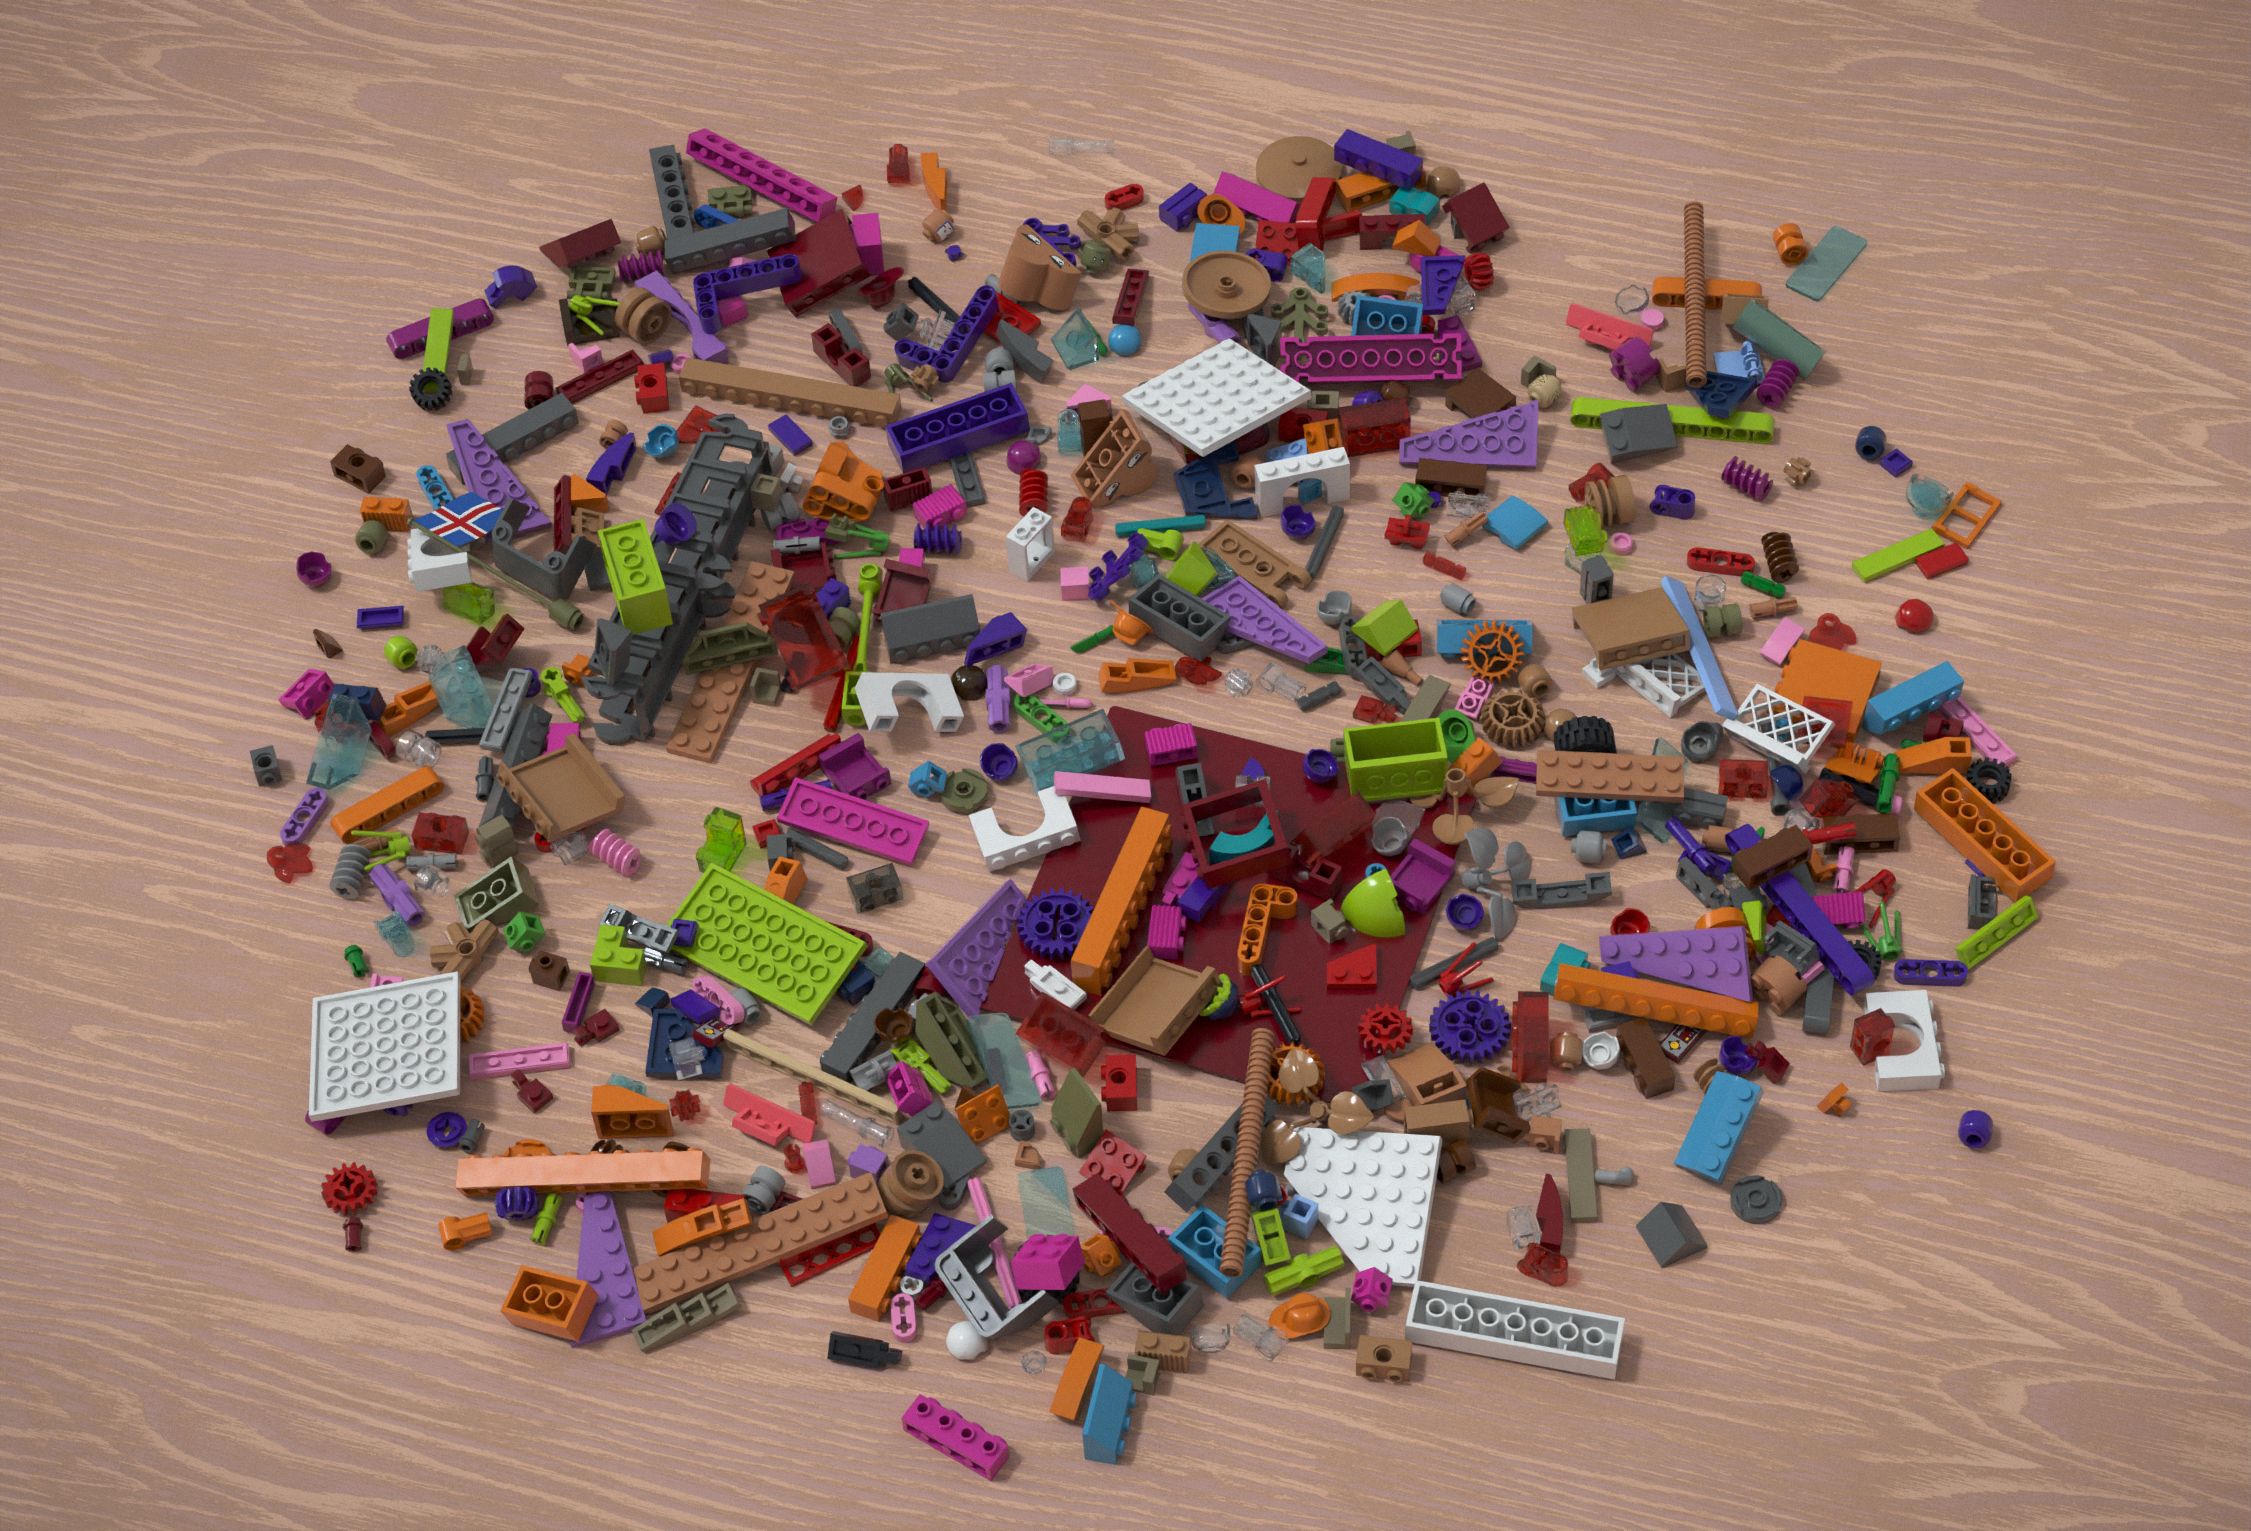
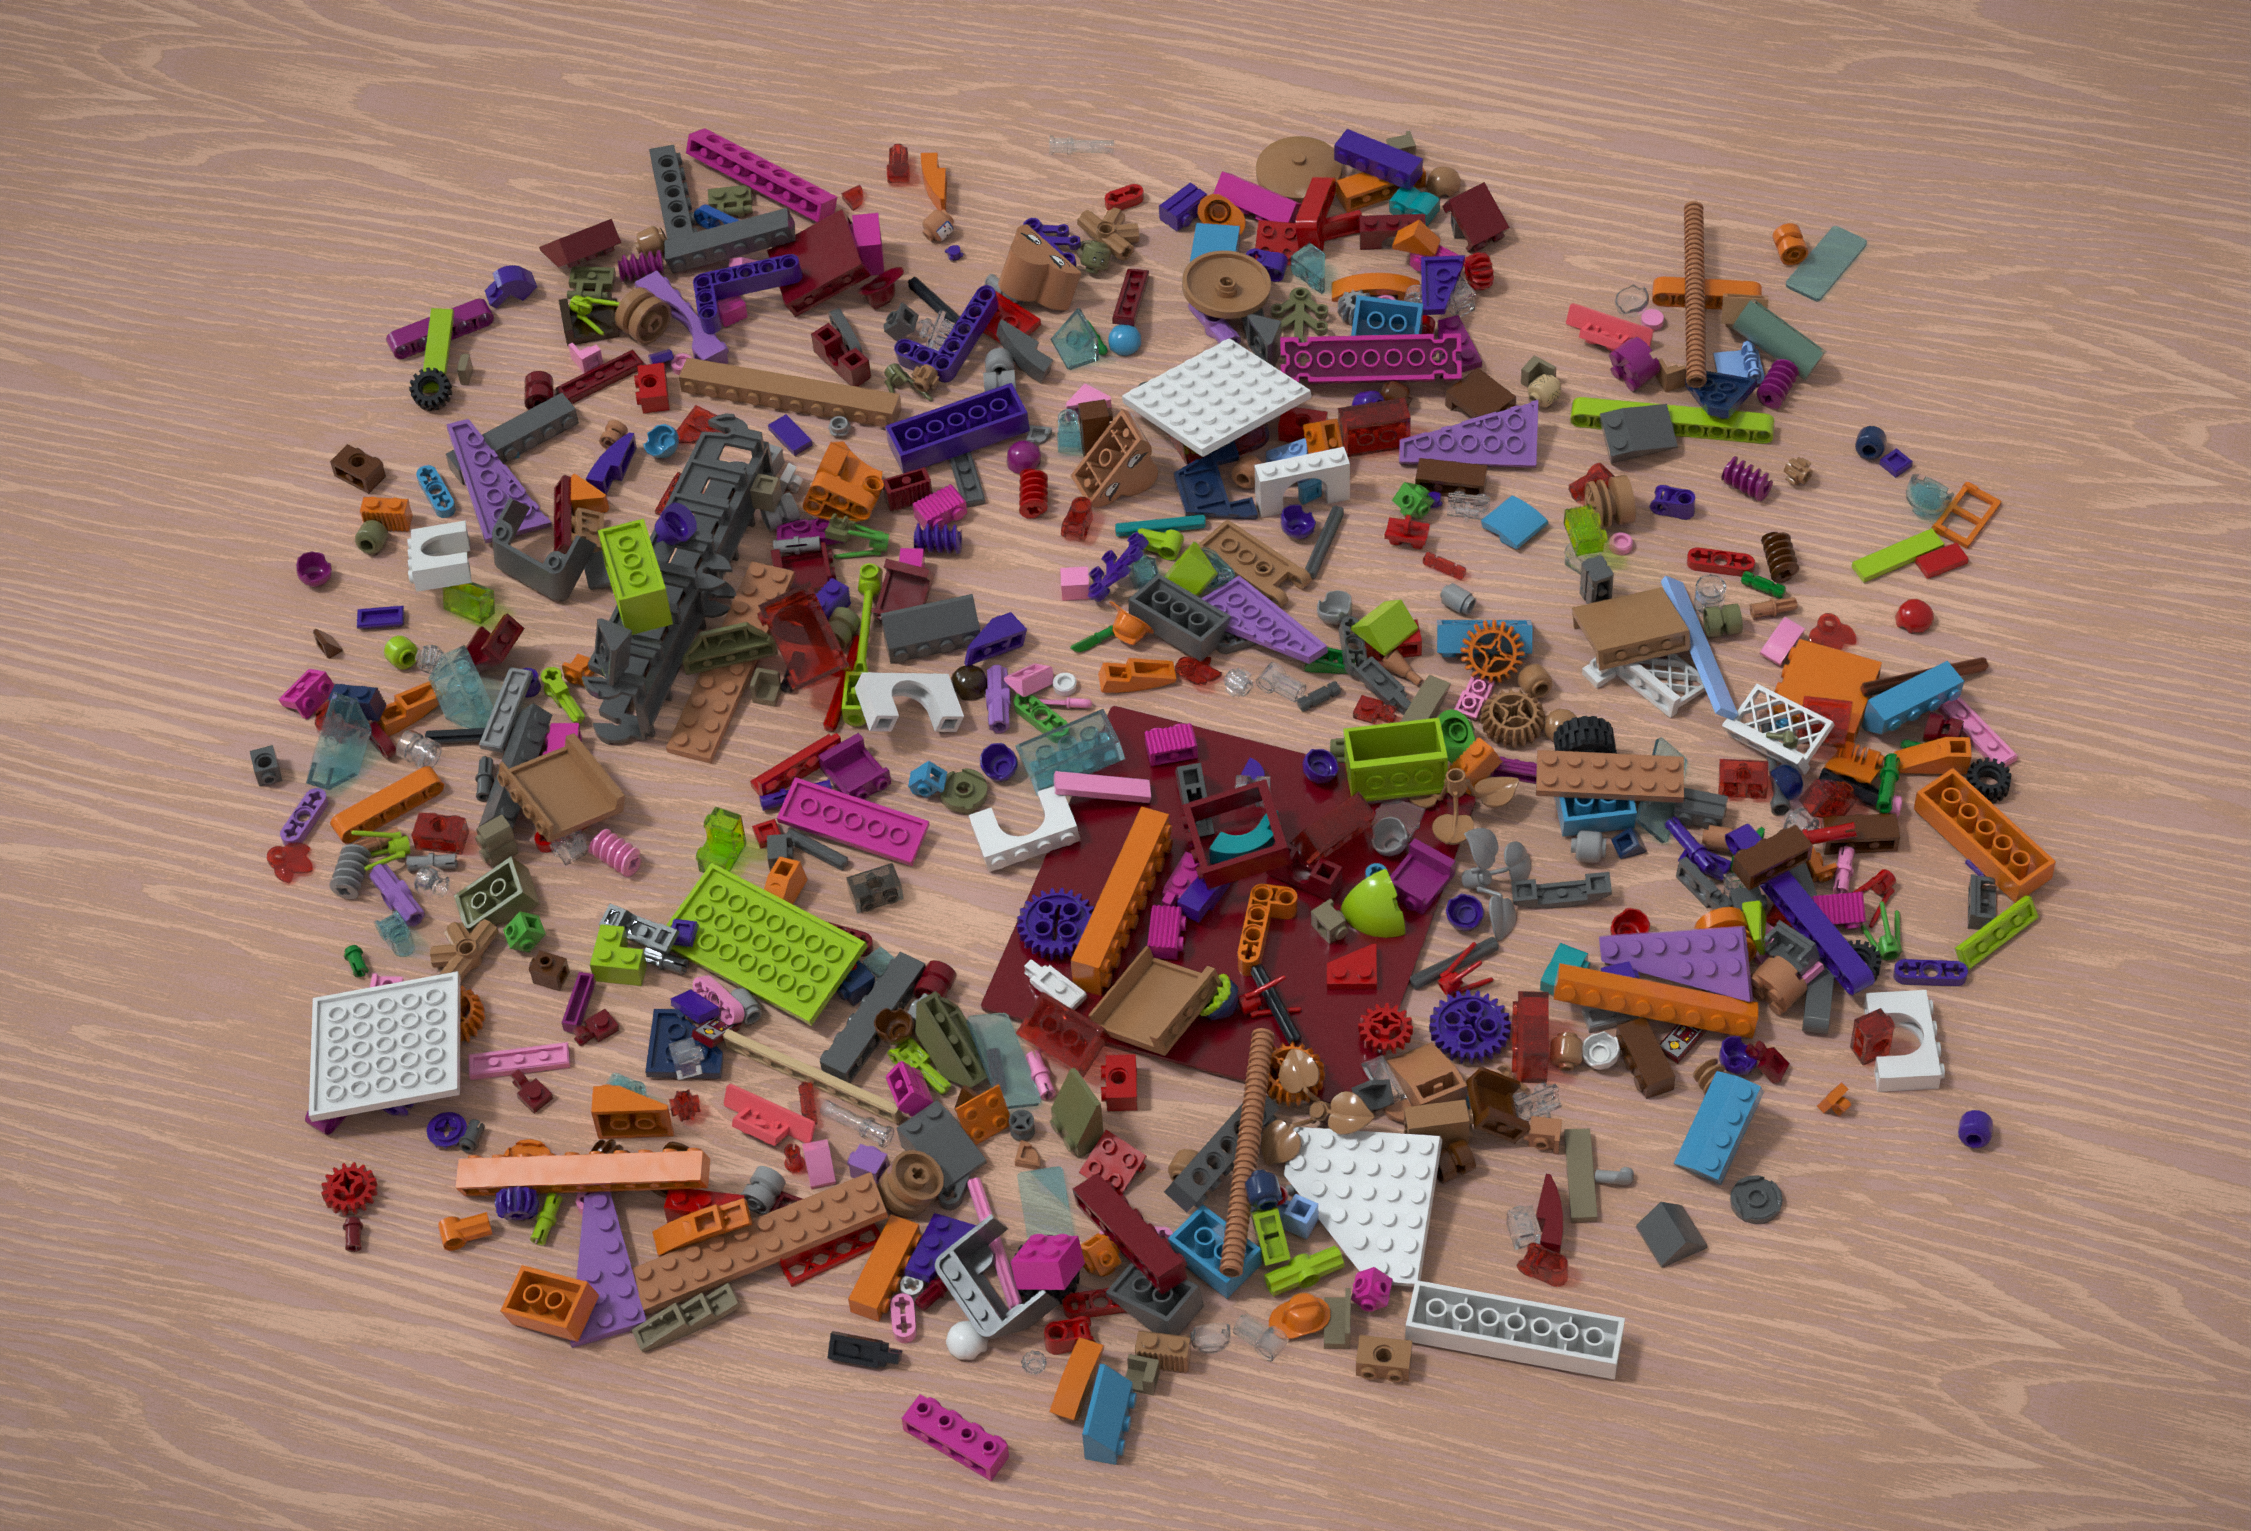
flag [407,492,584,630] -> none
dark blue slope [635,987,670,1018] -> none
light grey hips [849,1050,897,1091] -> none
medium lavender wing [925,879,1026,1021] -> none
white window [1006,507,1055,582] -> none
dark tan brick [1307,391,1339,420] -> none
nougat axle [1444,511,1488,548] -> none
dark grey piece [1681,721,1723,762] -> none
none -> olive hand [1766,730,1798,749]
none -> copper axle [1860,657,1989,697]

